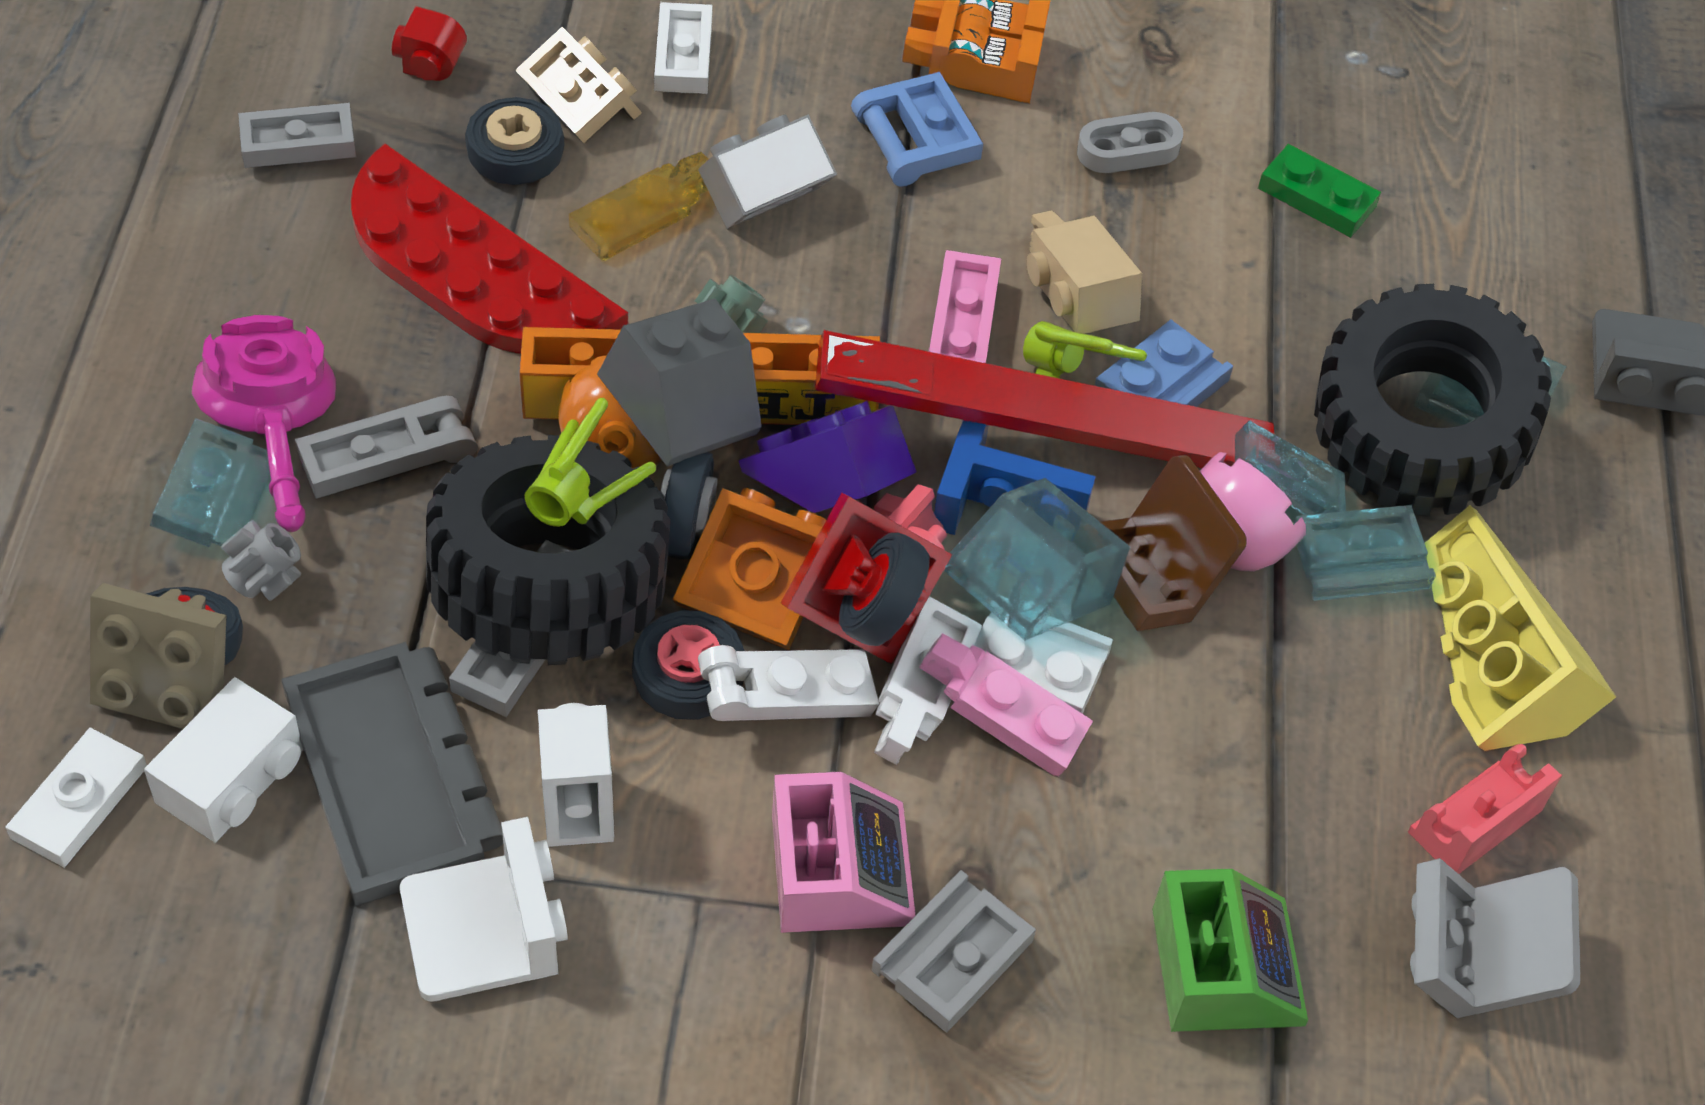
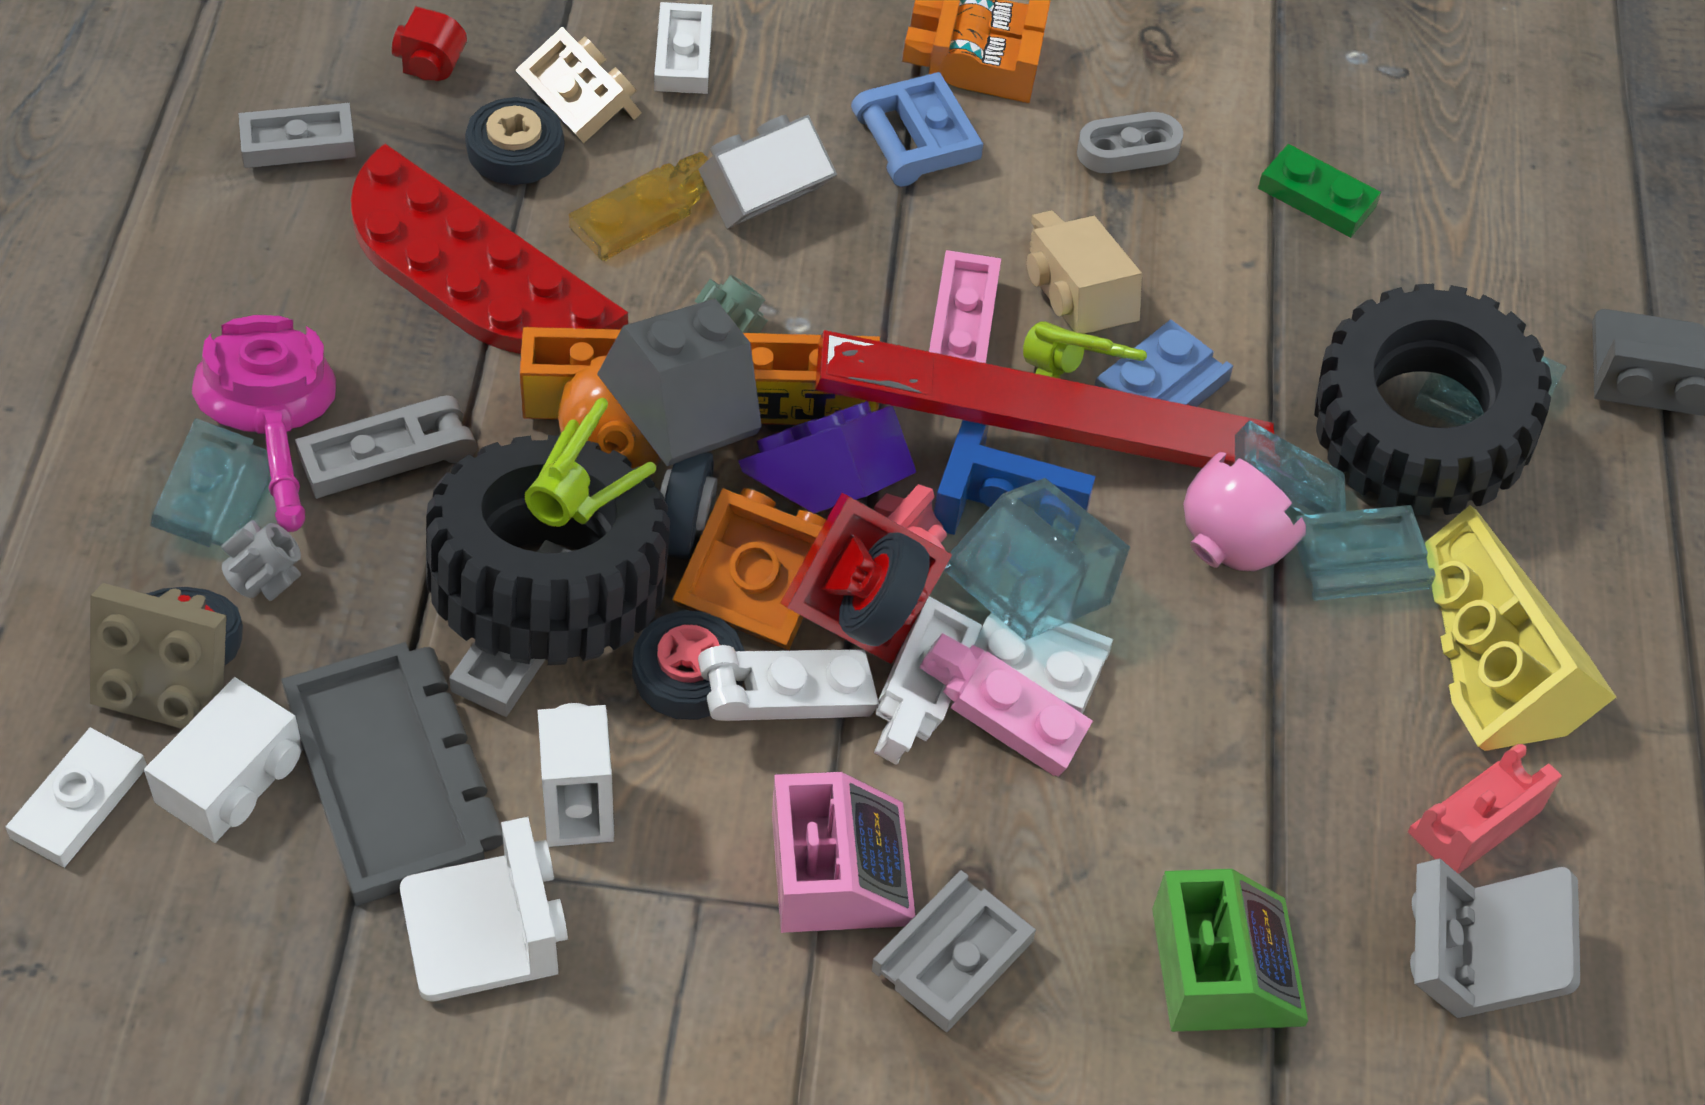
reddish brown bracket [1075,455,1247,631] -> none

